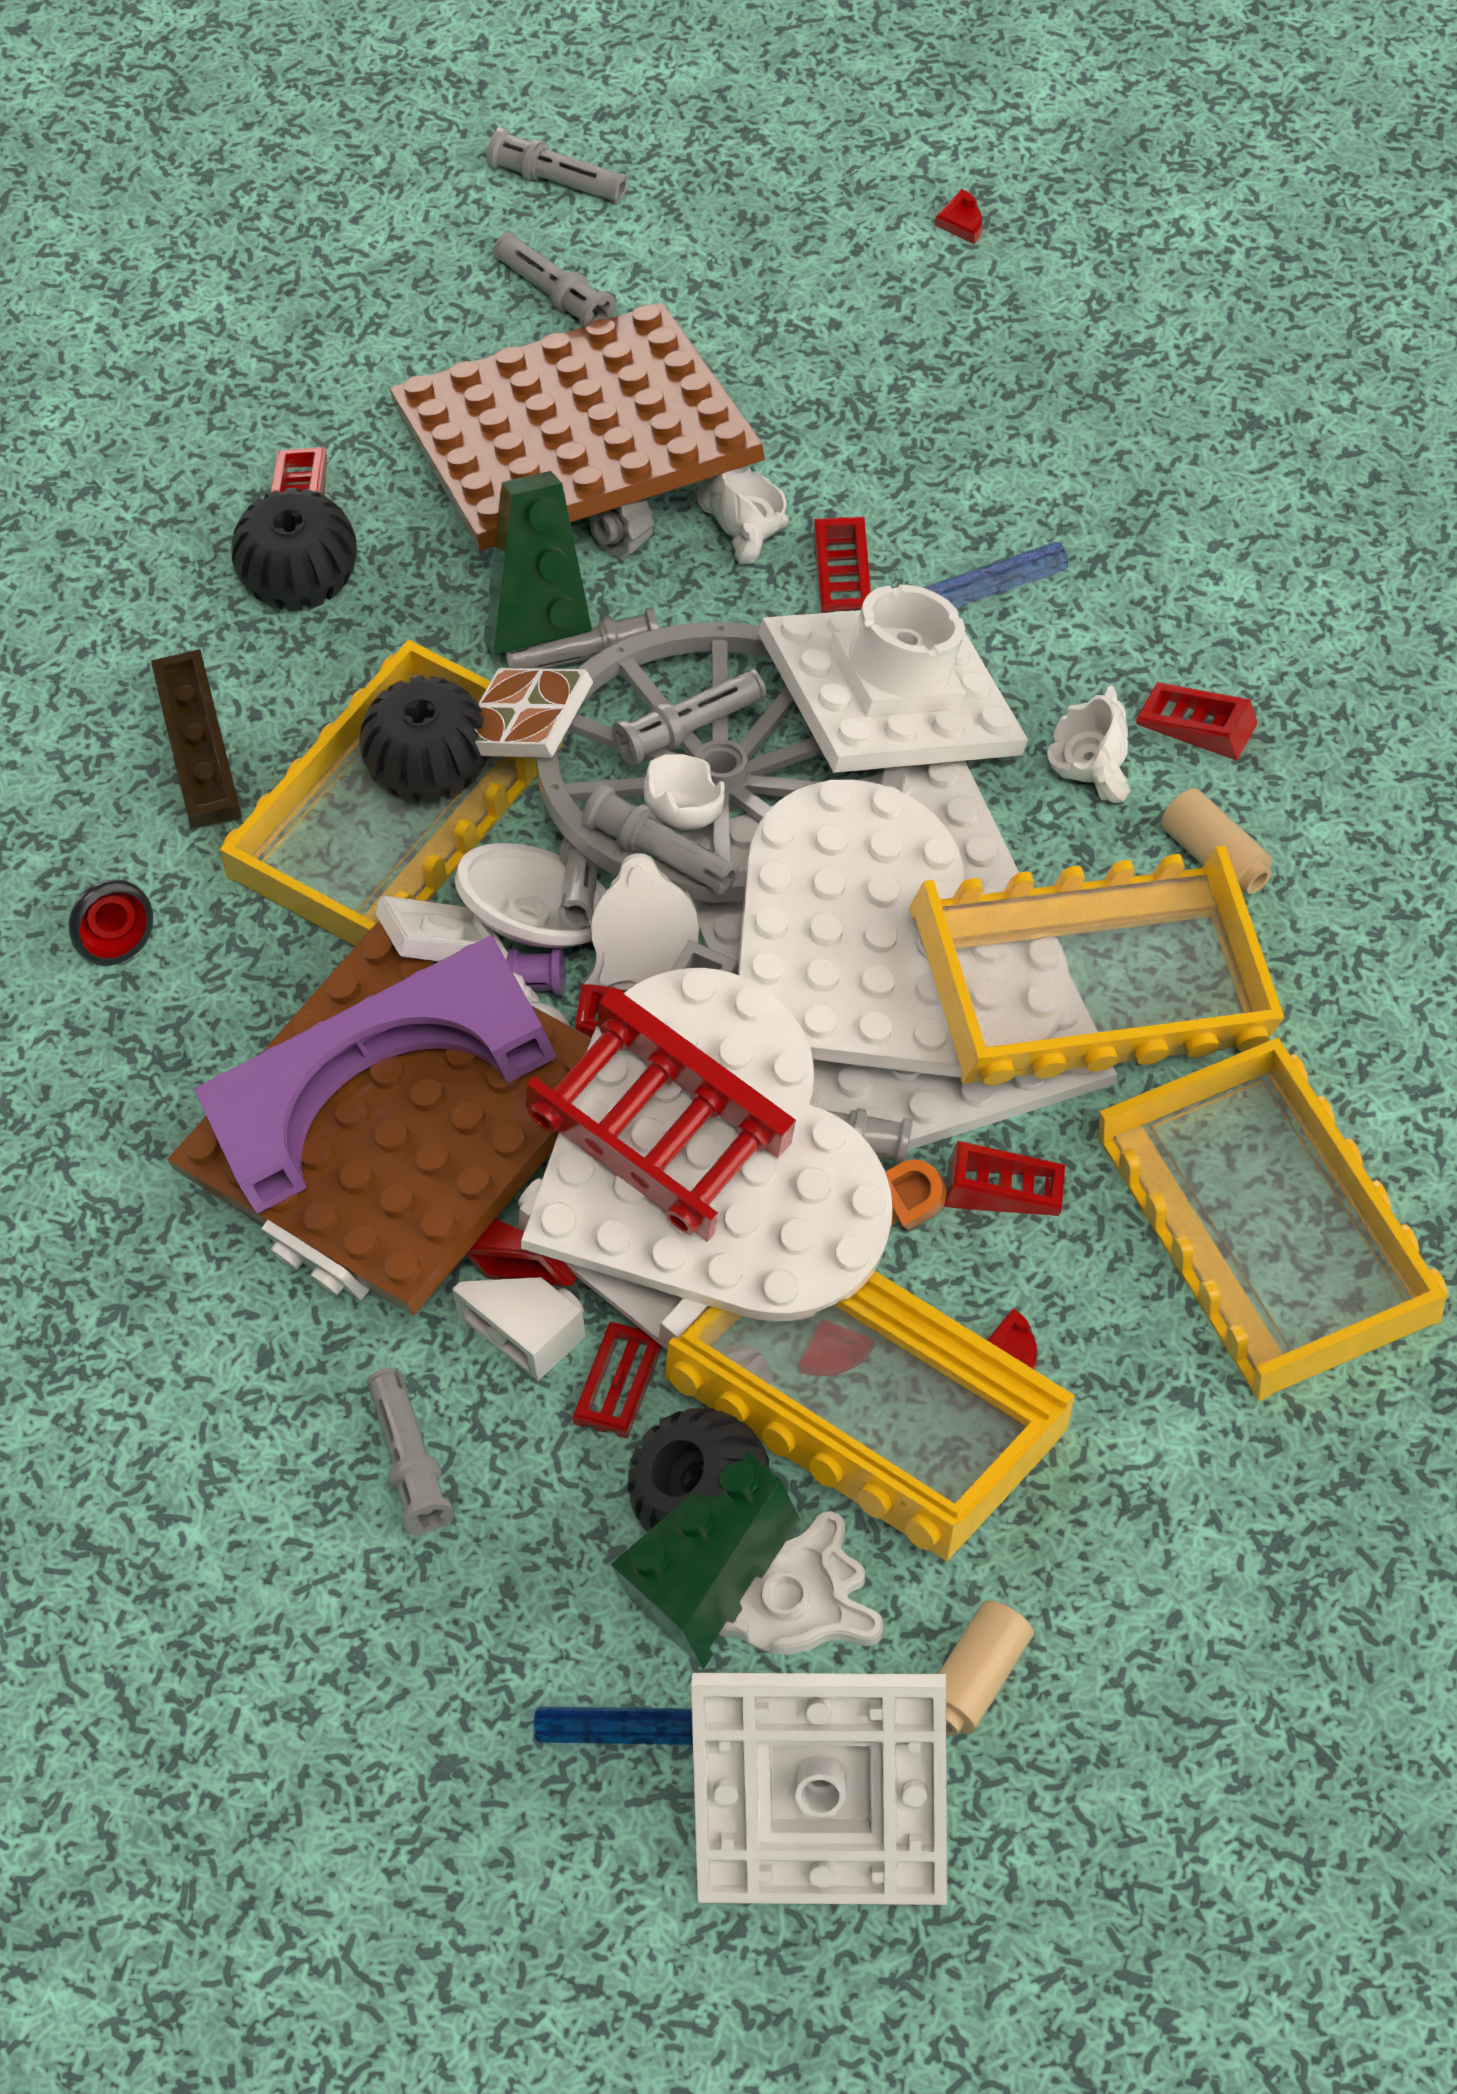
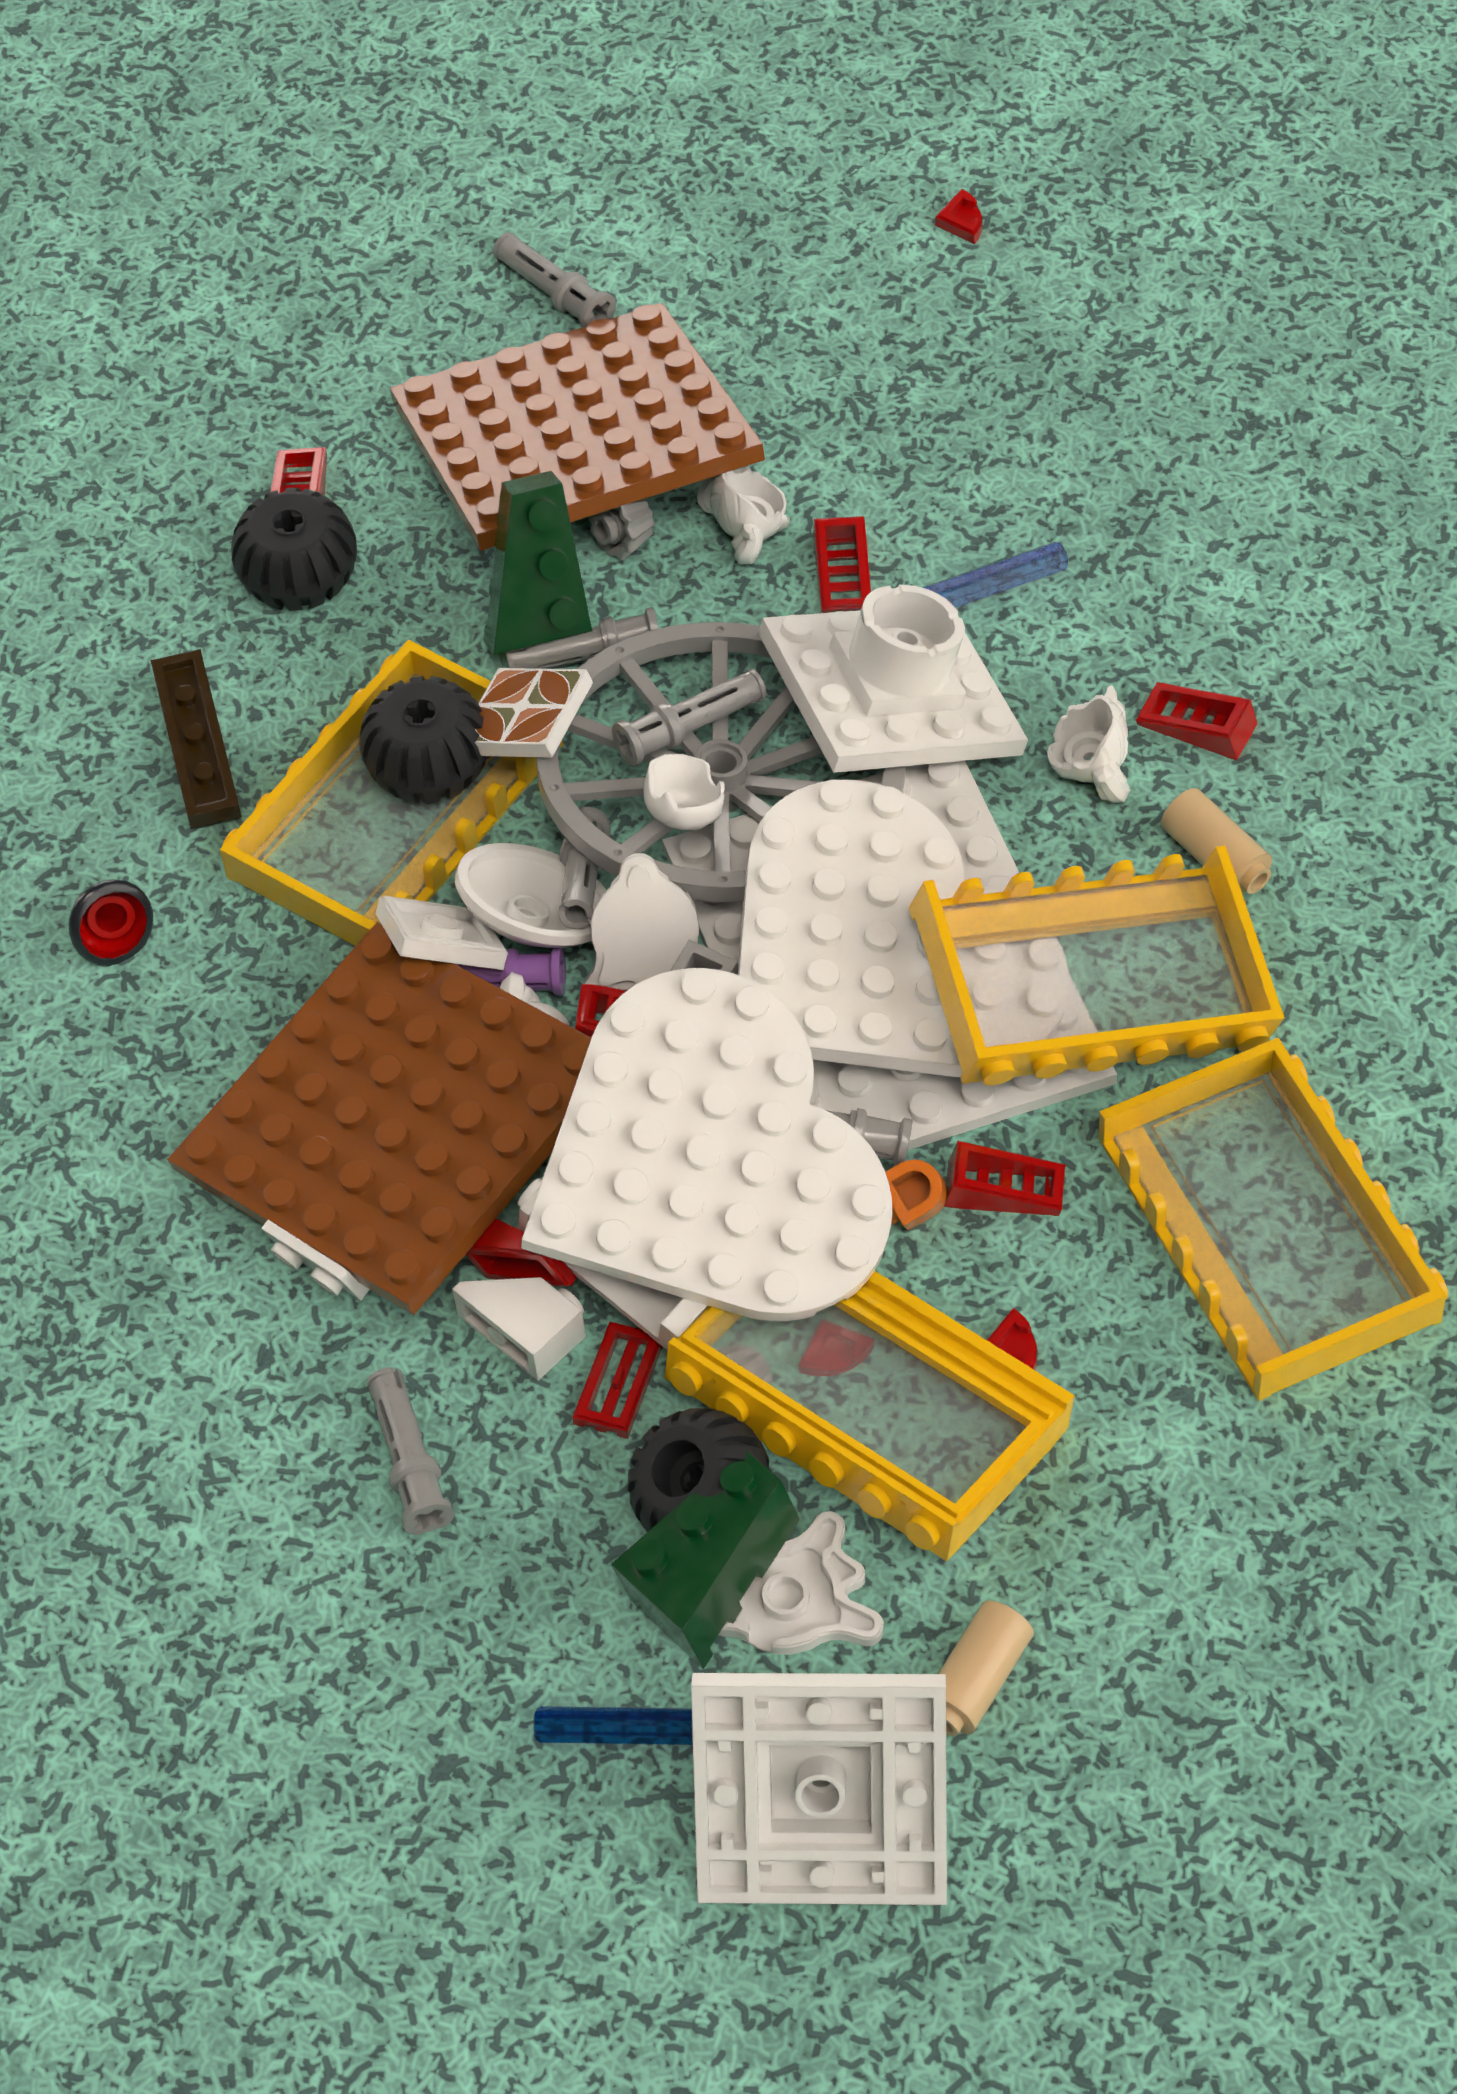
medium lavender arch [194,934,557,1214] -> none
light grey pin [486,127,628,204] -> none
red fence [526,986,796,1242] -> none
light grey pin [581,783,739,895] -> none

